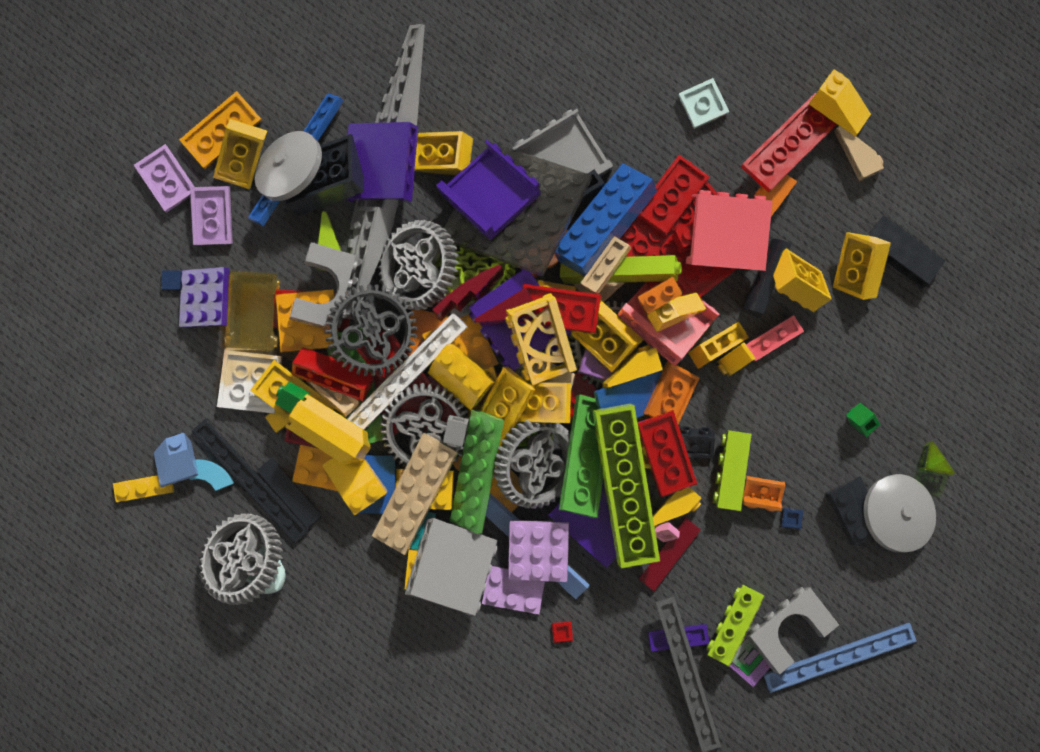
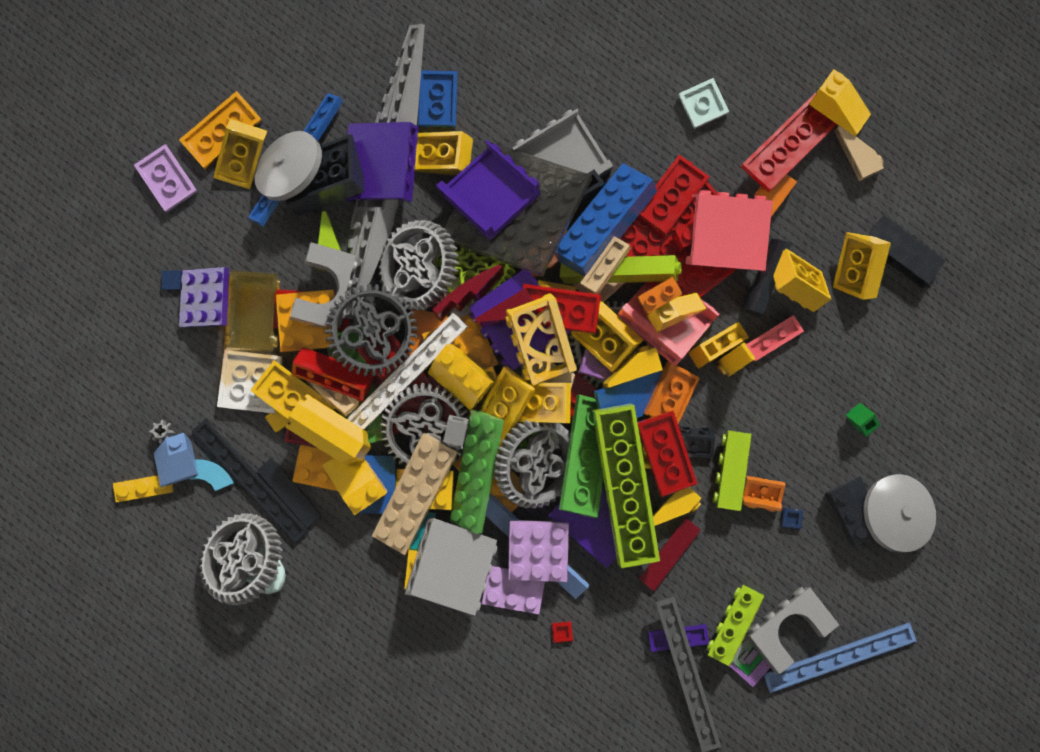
lavender plate [190,186,233,245] -> none
green brick [275,382,310,413] -> none
bright pink plate [654,523,680,542] -> none
clear neon green slope [920,441,955,476] -> none
none -> light grey gear [149,420,176,444]
none -> blue tile [418,70,458,128]

